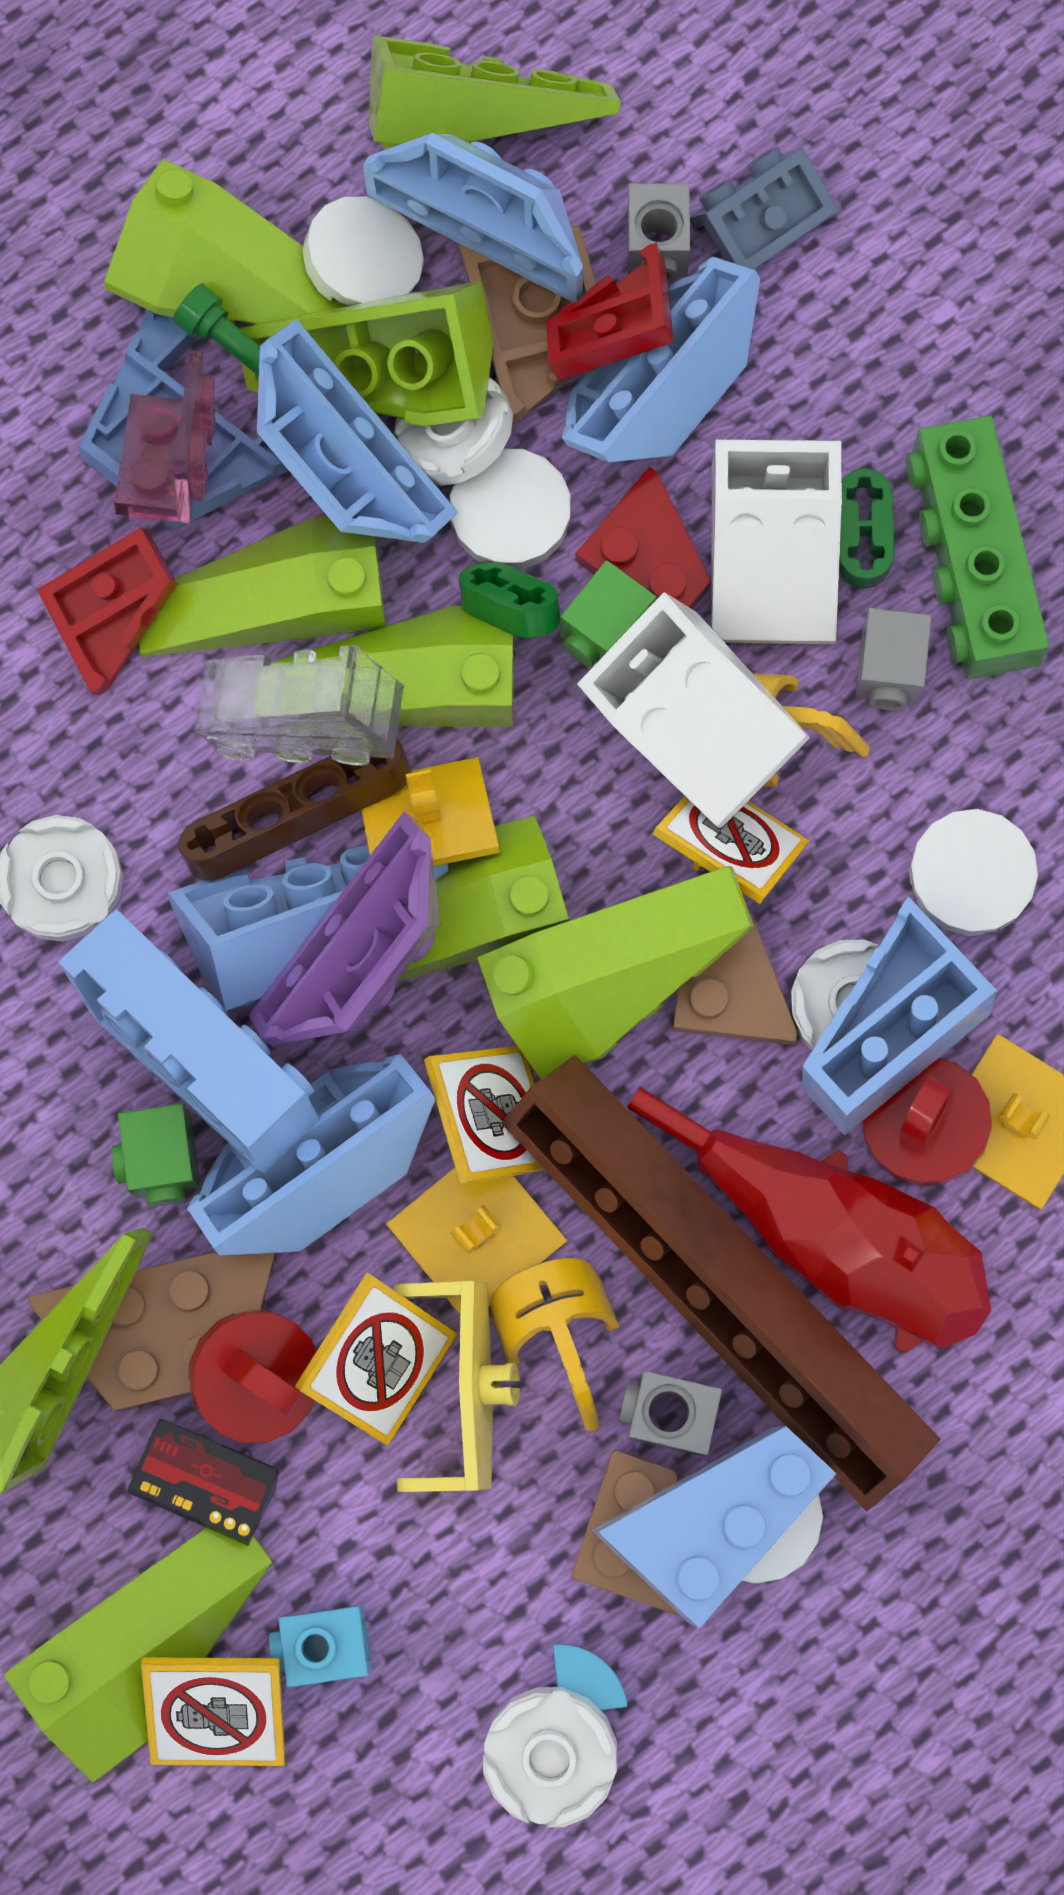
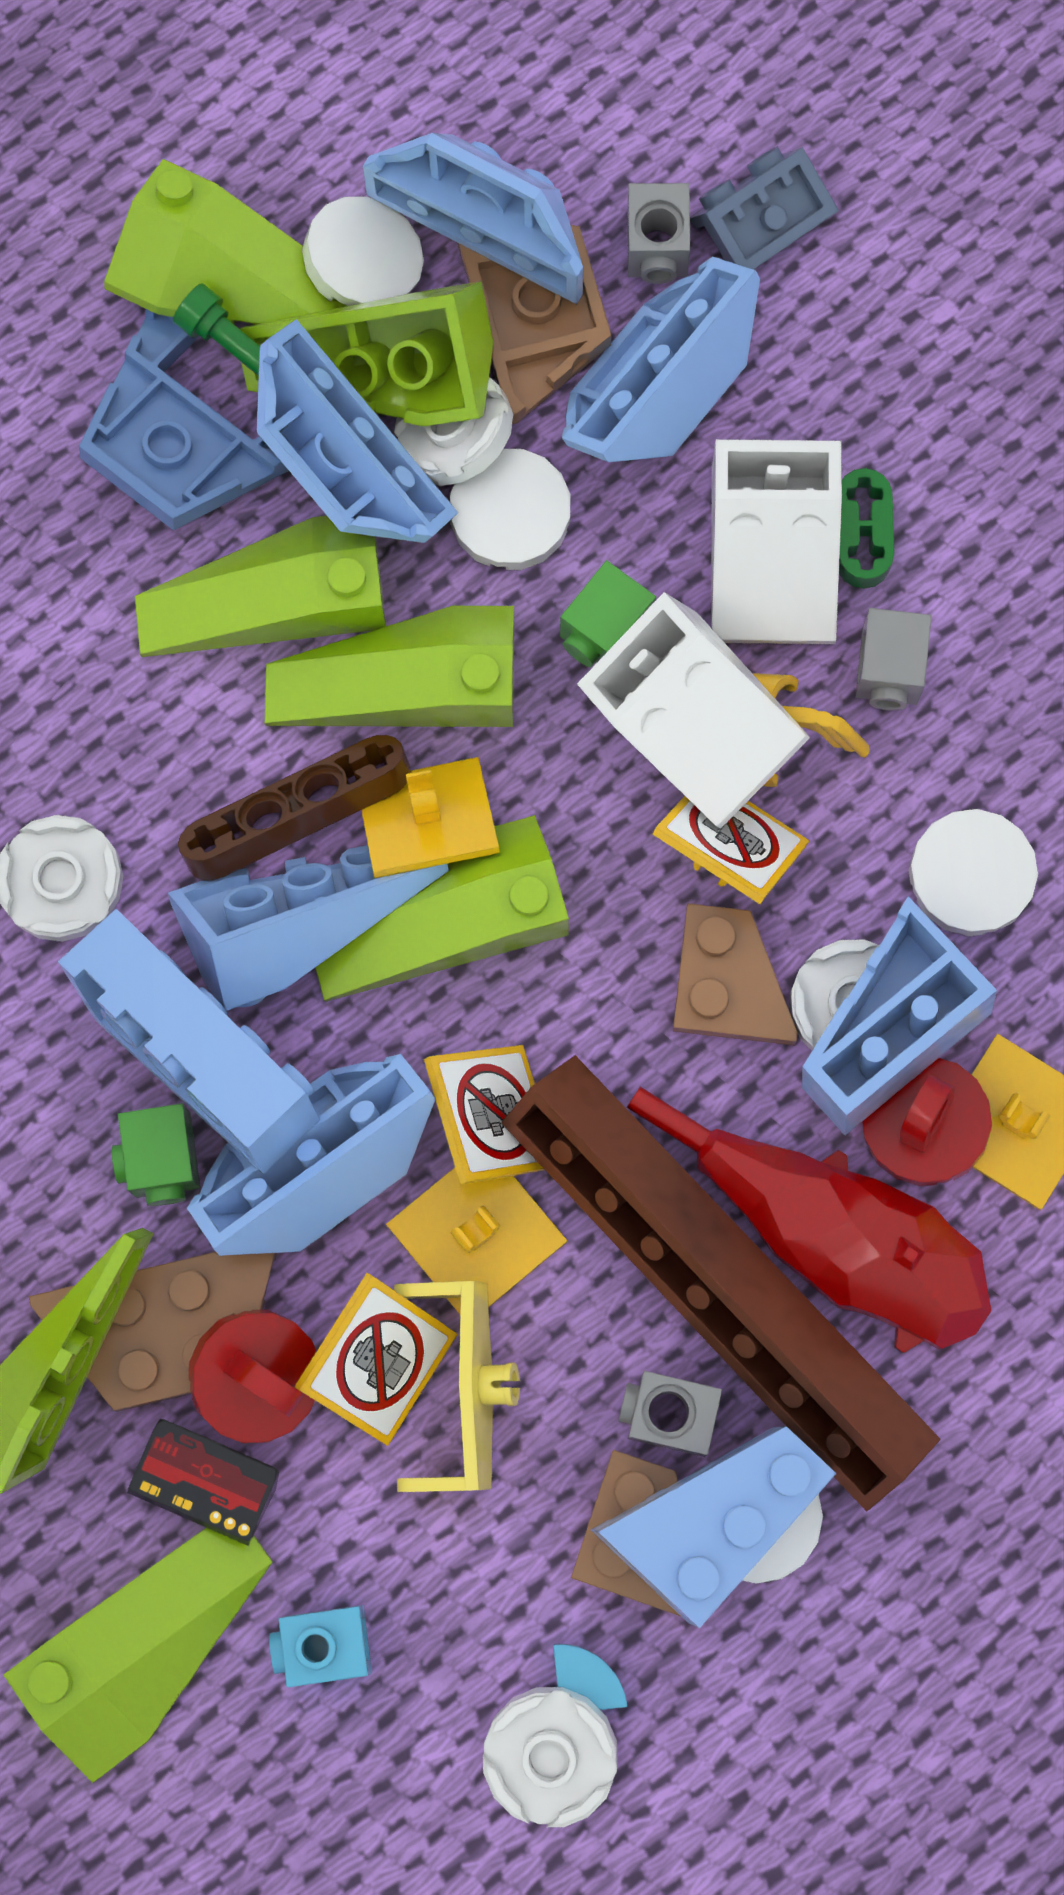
red wing [37,527,177,695] -> none
clear pink bracket [114,350,216,523] -> none
piece [141,1657,286,1766] -> none
clear wedge [195,645,404,766] -> none
medium lavender wedge [249,811,440,1046] -> none
lime wedge [369,35,621,150] -> none
green beam [458,562,560,638] -> none
lime wedge [477,866,754,1079] -> none
yellow helmet [491,1258,620,1432] -> none
red wing [546,242,674,381] -> none
red wing [576,466,711,609] -> none
bright green brick [905,415,1049,680] -> none

